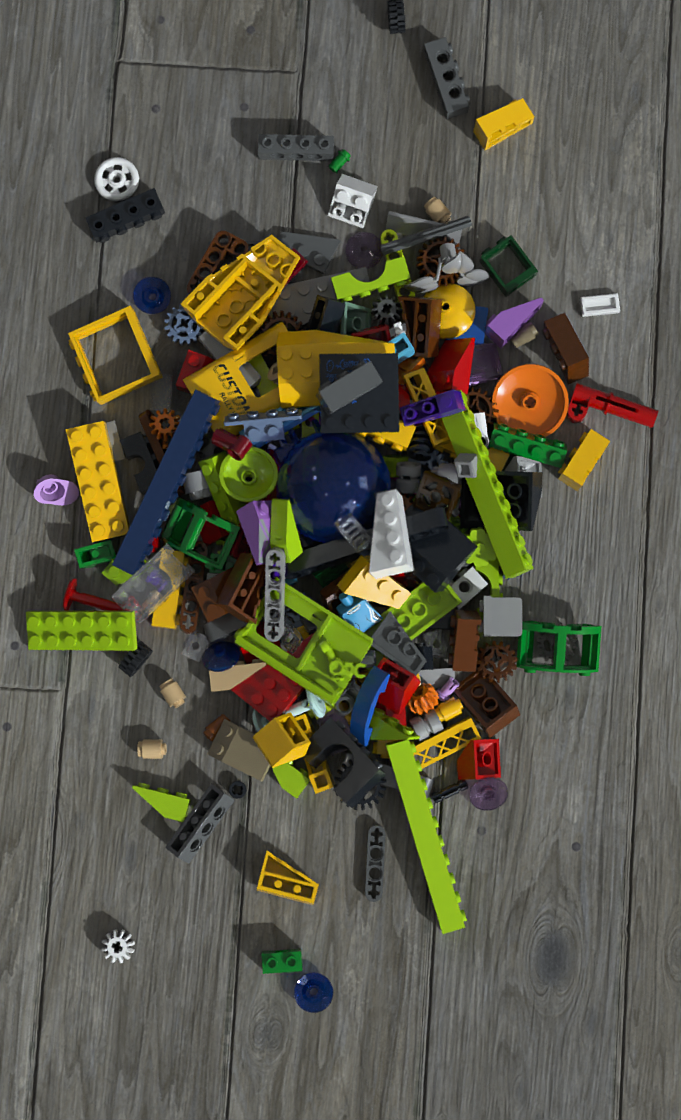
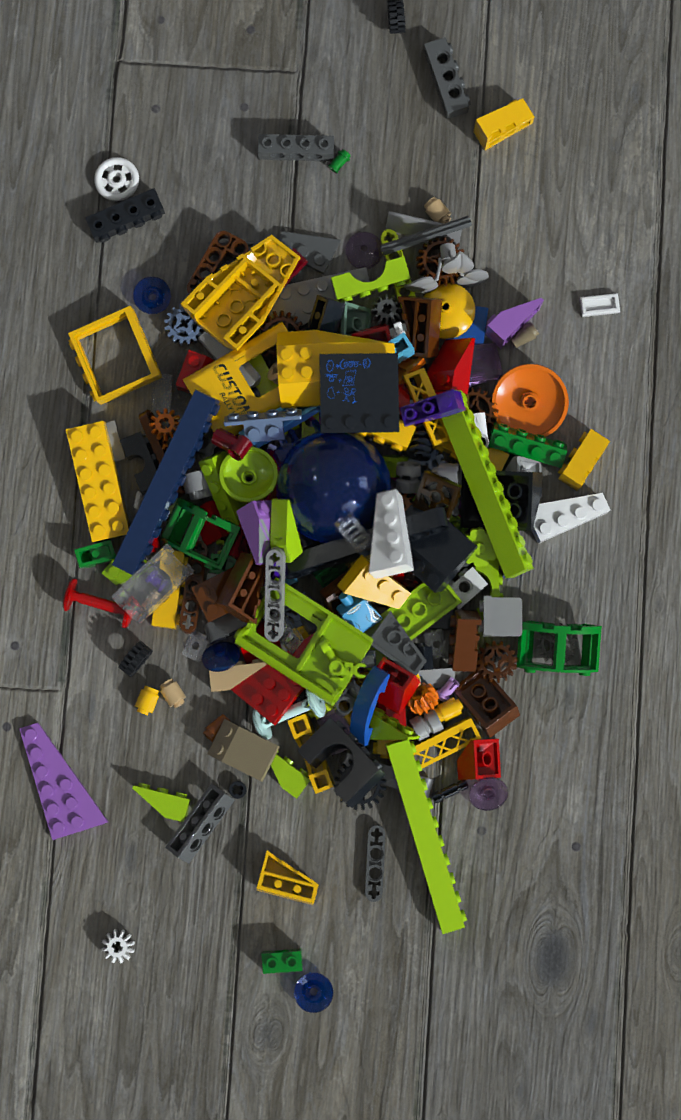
lime plate [26,611,137,651] -> none
lavender piece [34,474,79,506] -> none
tan brick [137,739,167,759] -> none
yellow slope [253,712,311,768] -> none
dark grey brick [316,361,383,415] -> none
white slope [328,174,378,228] -> none
light grey slope [454,453,477,478] -> none
dark green window [479,235,538,297] -> none
reddish brown wedge [542,313,589,385] -> none
red piece [566,383,659,428] -> none
none -> medium lavender wing [19,723,109,840]
none -> yellow brick [135,686,159,716]
none -> white wedge [532,493,610,544]

